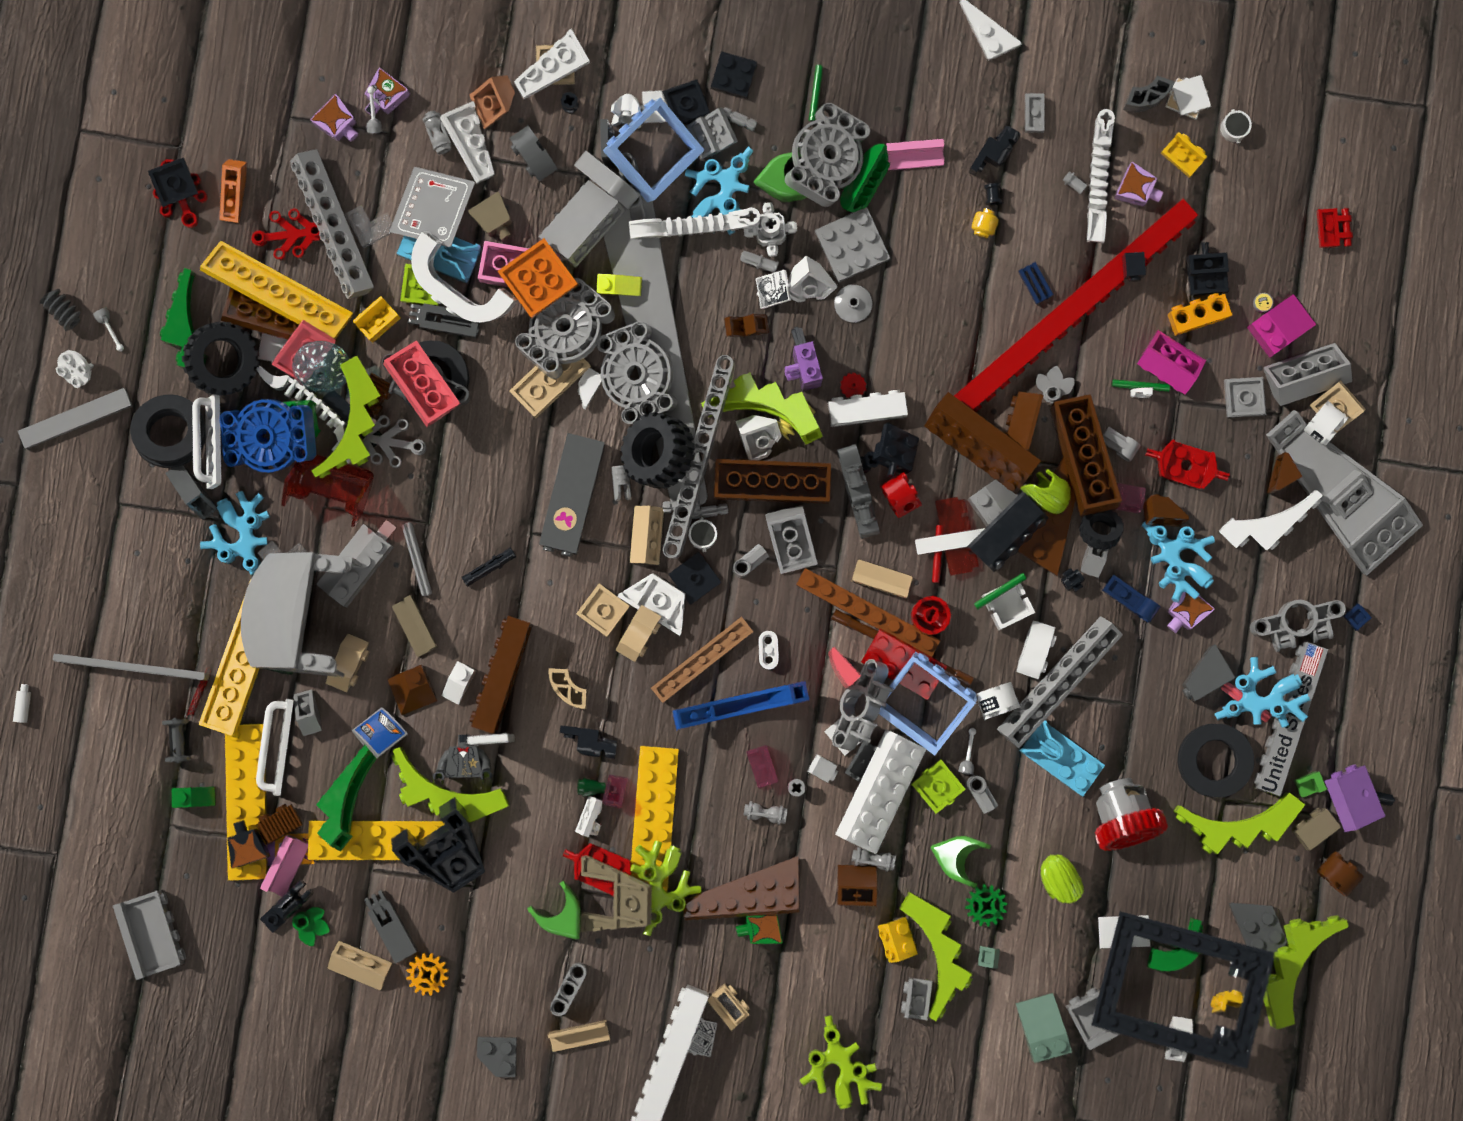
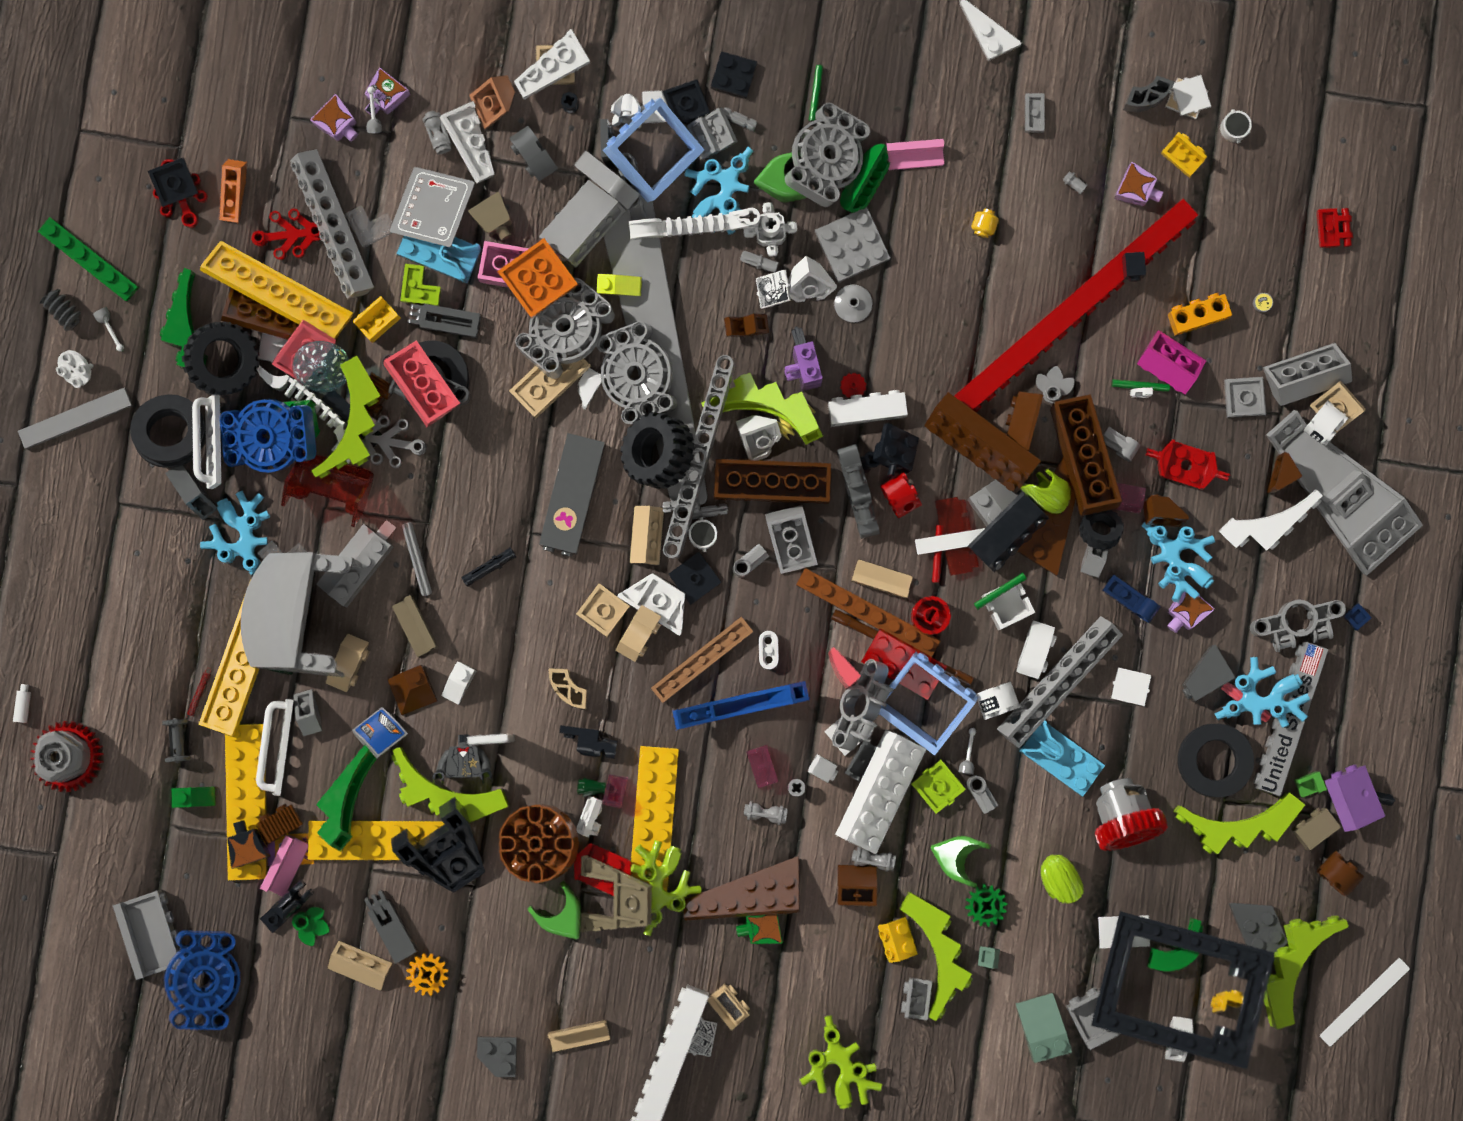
light grey tile [53,654,210,681] -> none
white arch [411,231,518,322] -> none
reddish brown brick [469,616,533,734] -> none
light grey beam [550,962,588,1016] -> none
light grey hinge [611,465,632,501] -> none
black plate [968,126,1021,176] -> none
black bush [984,183,1003,206] -> none
dark blue tile [1018,262,1053,305] -> none
black gear [1061,568,1085,592] -> none
white piece [1087,109,1115,243] -> none
black plate [1186,242,1229,296] -> none
dark pink slope [1247,294,1316,358] -> none
none -> light grey piece [30,721,104,792]
none -> green plate [38,217,139,302]
none -> blue piece [164,930,240,1030]
none -> dark orange brick [499,804,579,883]
none -> white piece [1111,667,1151,706]
none -> white sticker [1320,958,1410,1046]

